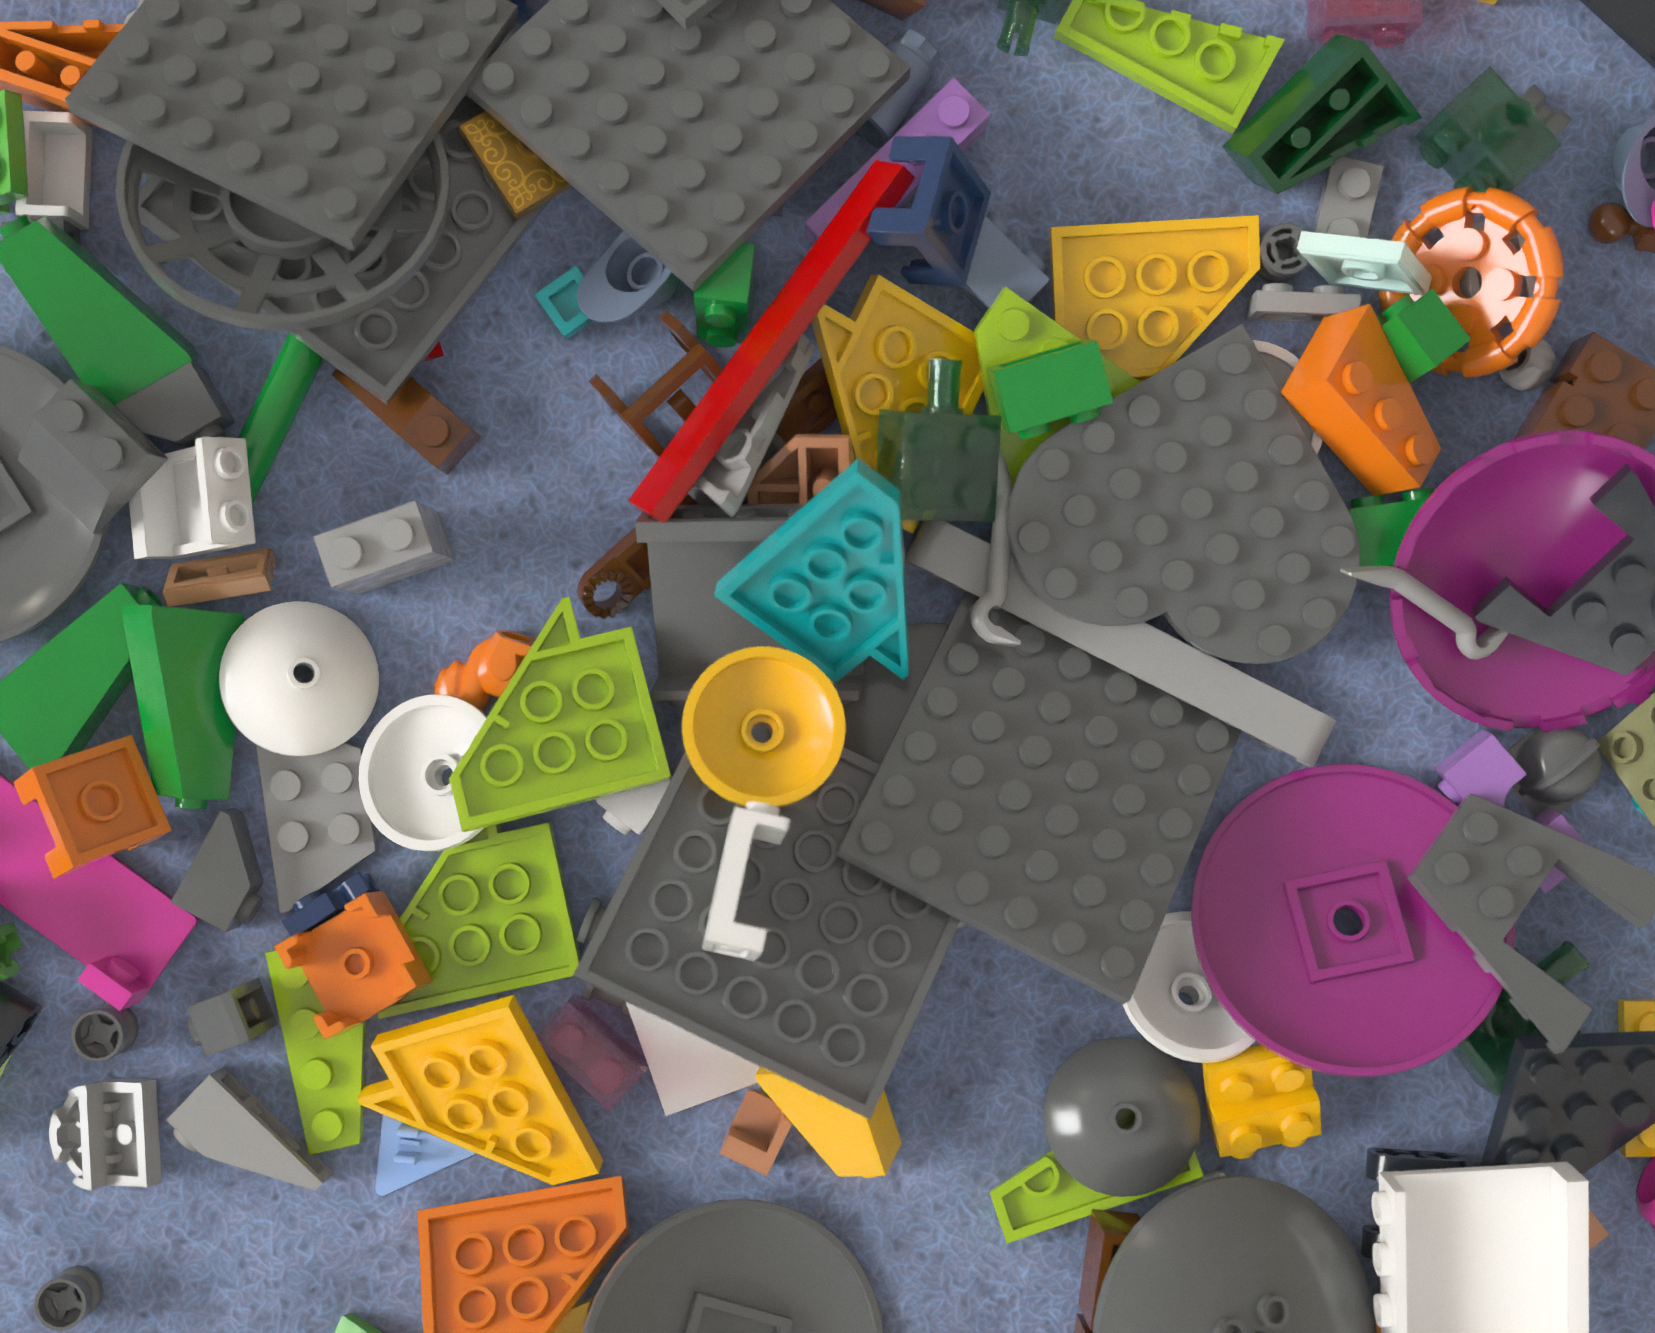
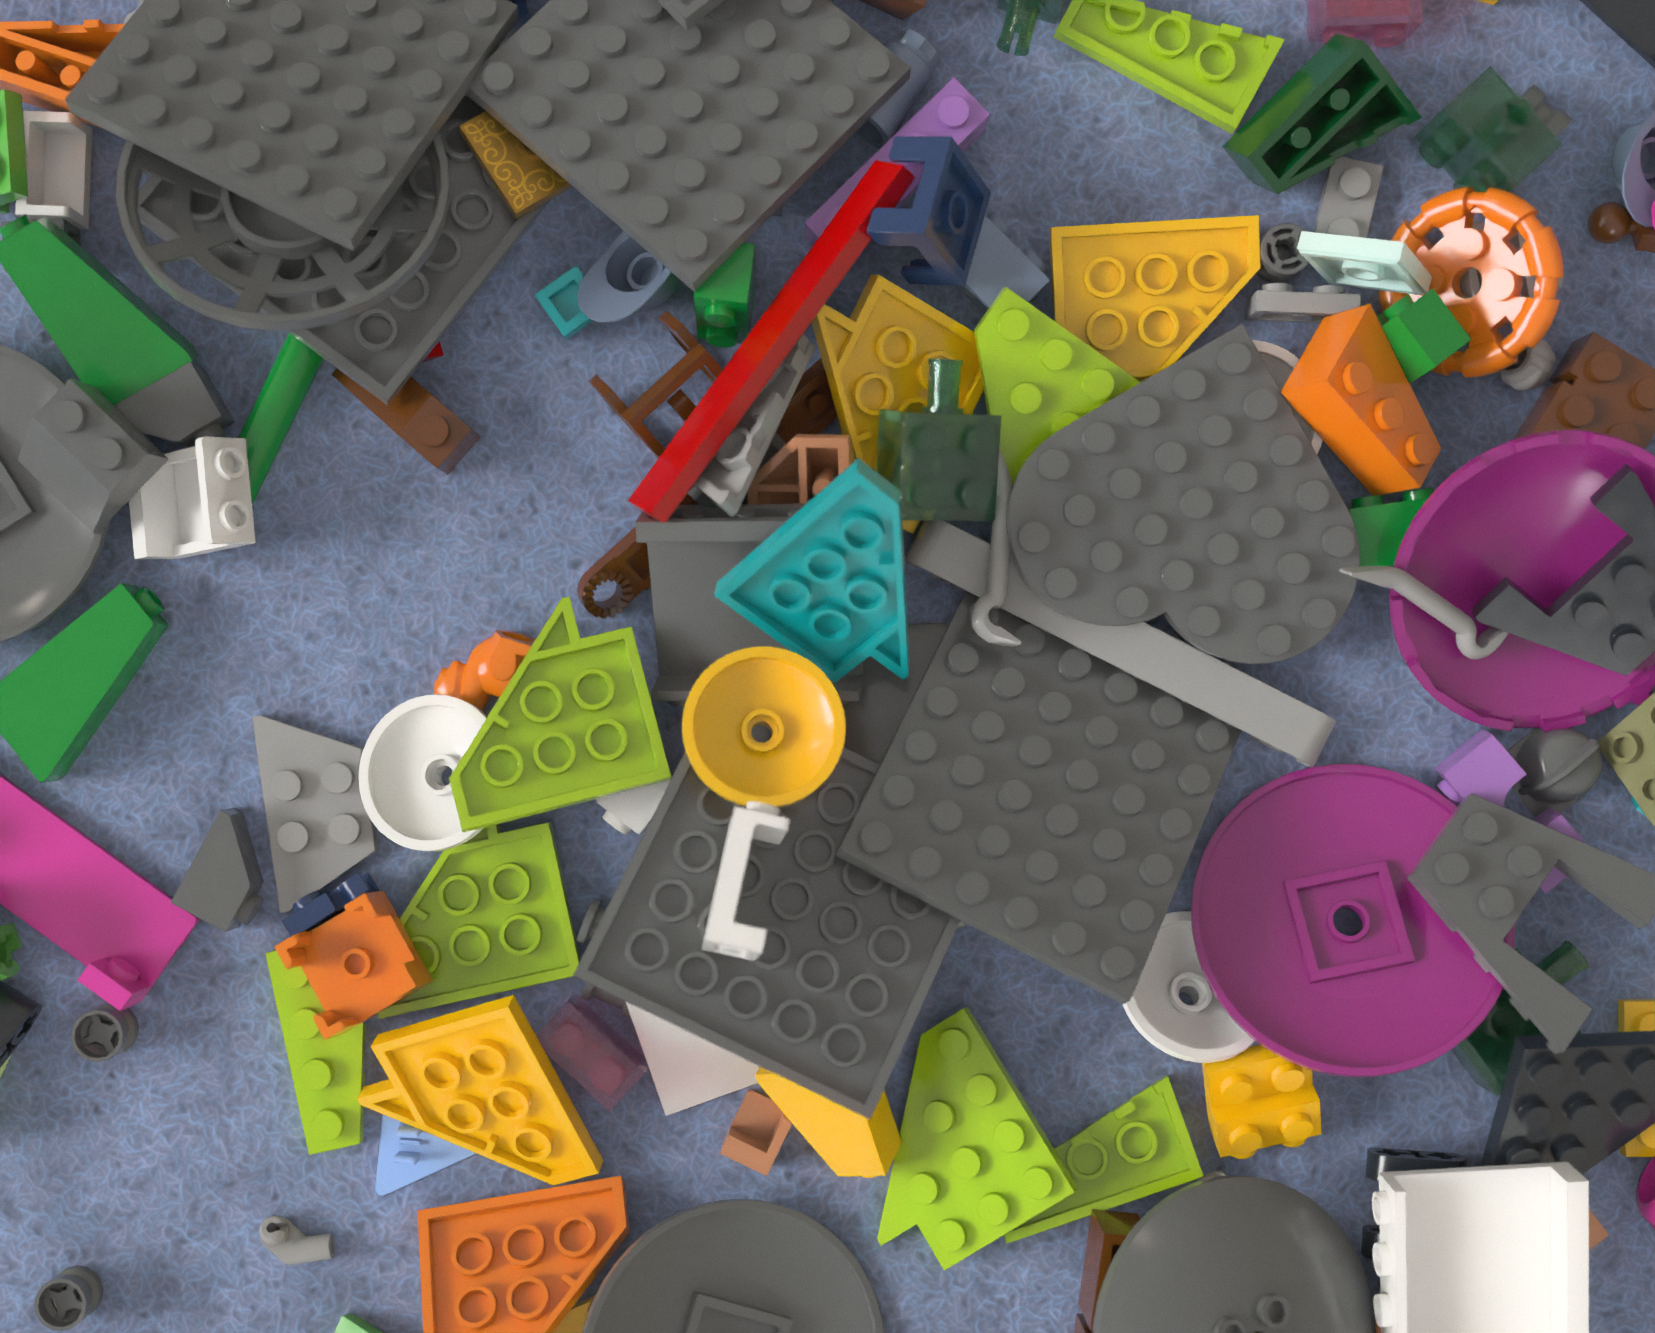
orange panel [13,735,172,879] -> none
light grey slope [49,1078,162,1190] -> none
green slope [122,604,244,809] -> none
medium nougat tile [162,548,276,607] -> none
light grey slope [166,1066,334,1191] -> none
dark grey slope [187,977,278,1056] -> none
white dish [219,601,379,756] -> none
light grey brick [313,501,456,594] -> none
green brick [987,338,1114,439] -> none
dark grey dish [1043,1037,1201,1197] -> none
none -> light grey arm [259,1215,335,1265]
none -> lime wing [877,1007,1078,1271]

